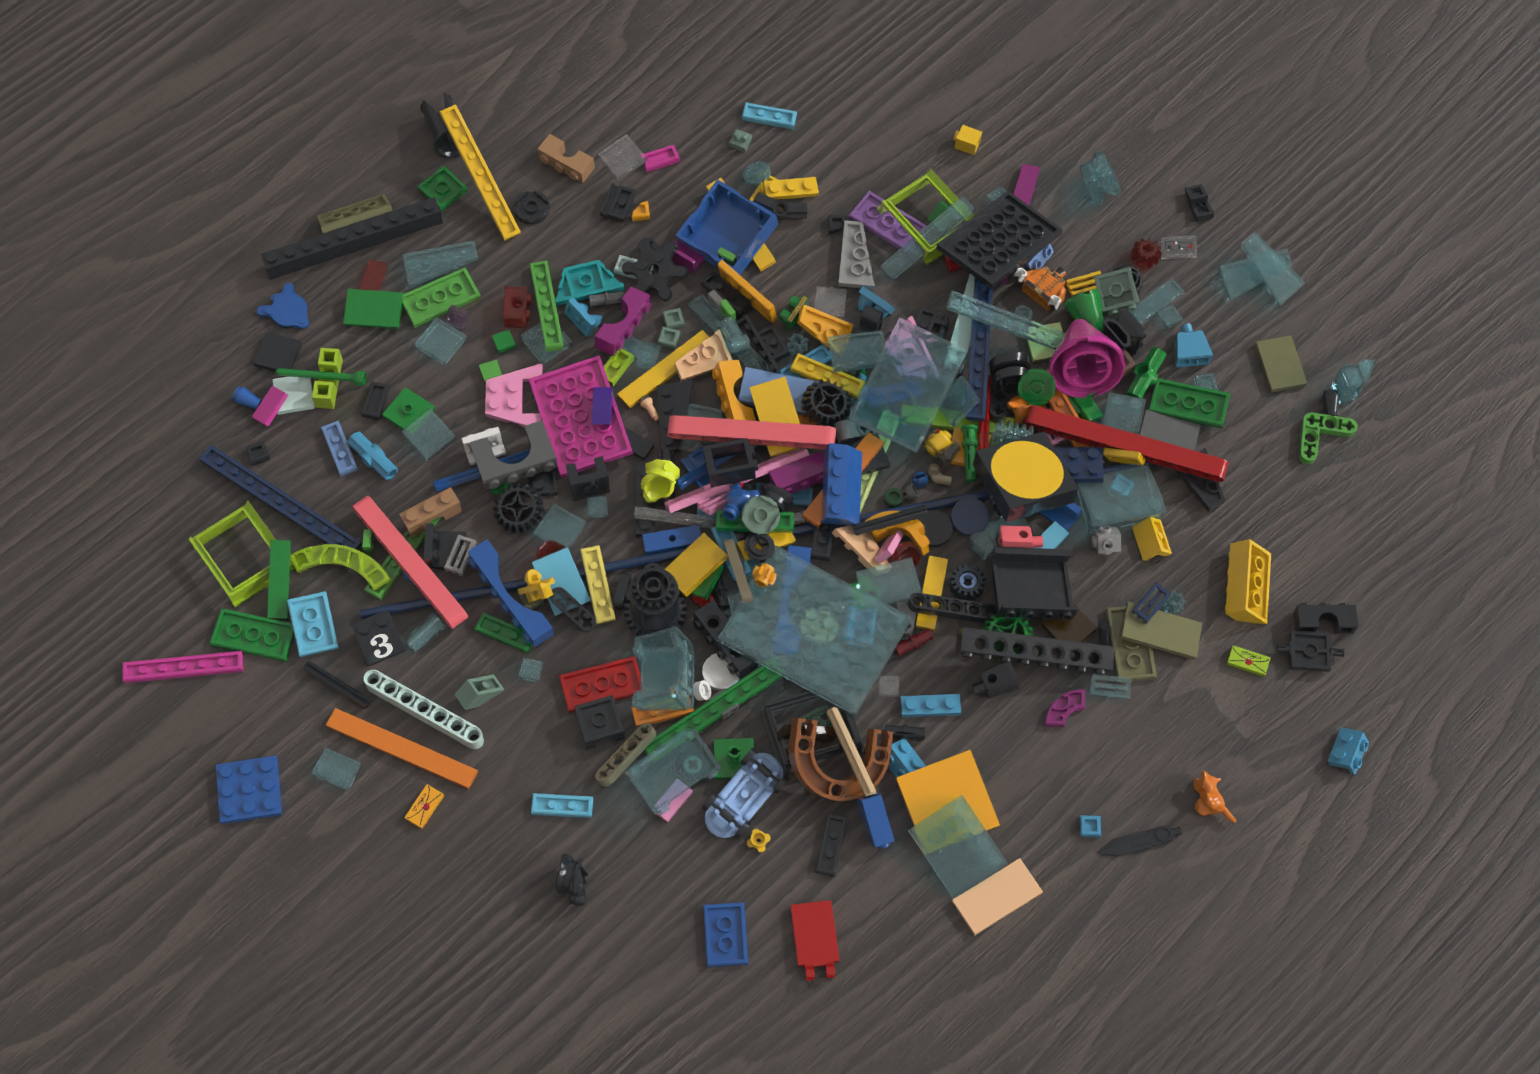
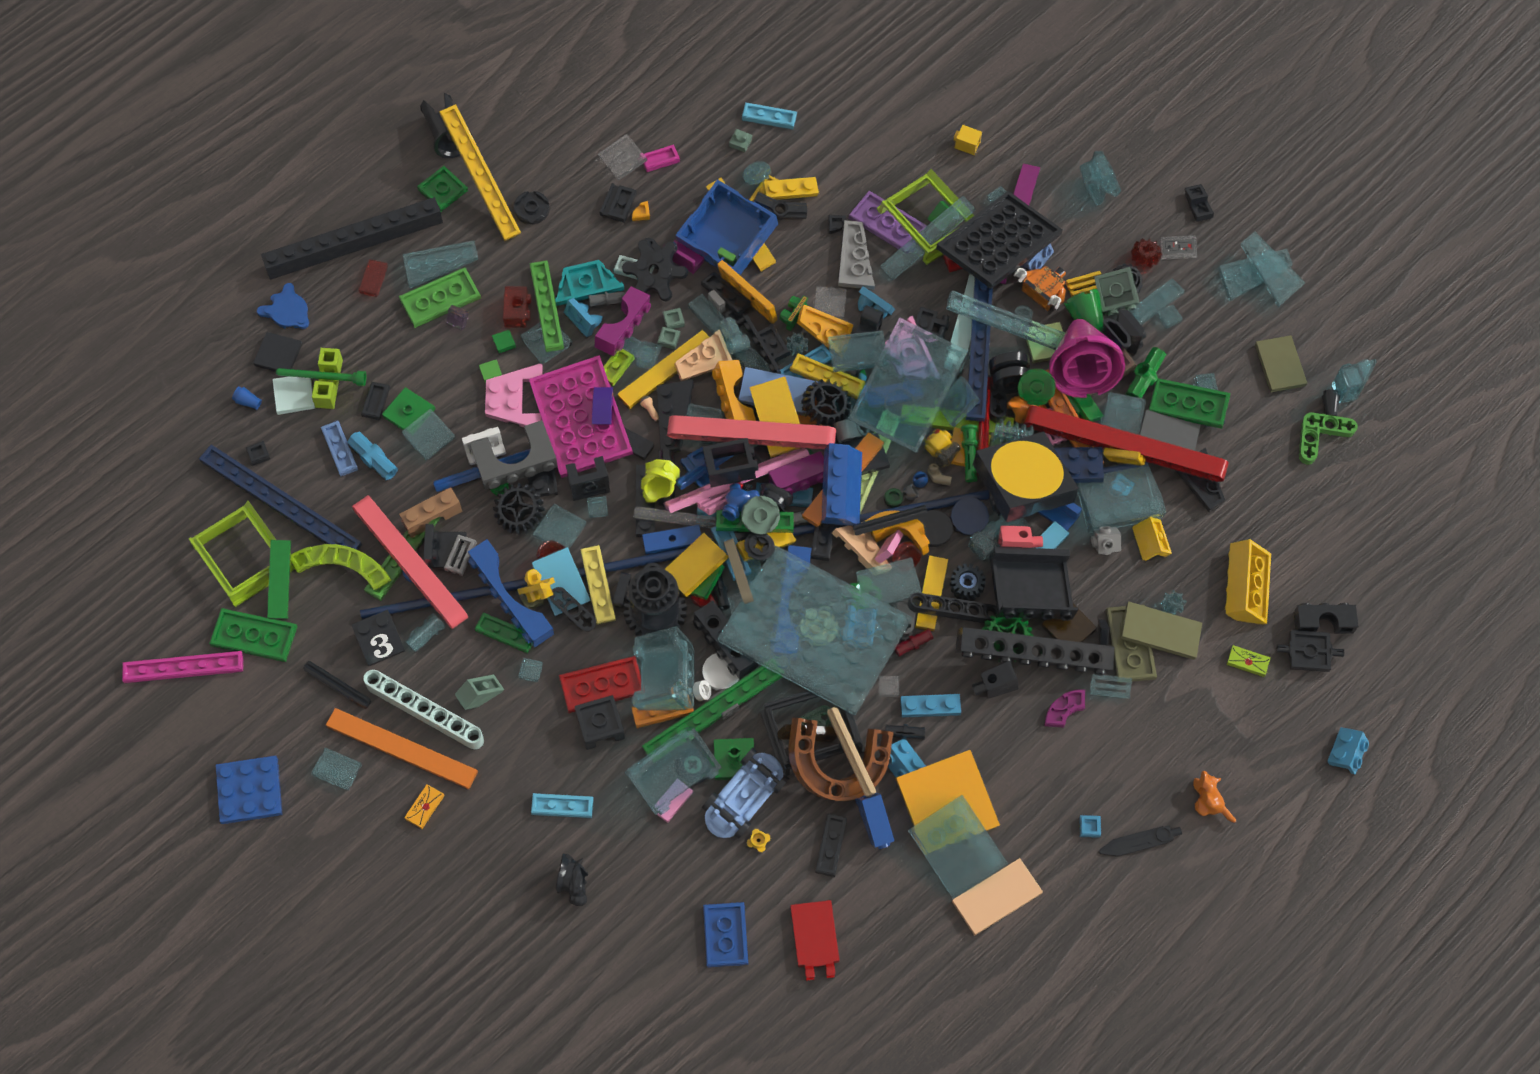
dark pink tile [252,386,288,426] -> none
medium azure tile [287,591,339,657] -> none
olive tile [316,194,393,233] -> none
green tile [343,289,403,329] -> none
bright green tile [362,529,374,555] -> none
clear light blue tile [414,317,467,365] -> none
medium nougat arch [538,134,595,183] -> none
dark tan beam [595,723,656,787] -> none
bright green tile [720,299,736,324] -> none
light orange gear [752,563,776,588] -> none
dark blue tile [1131,582,1171,624] -> none
dark azure torso [1174,324,1213,368] -> none

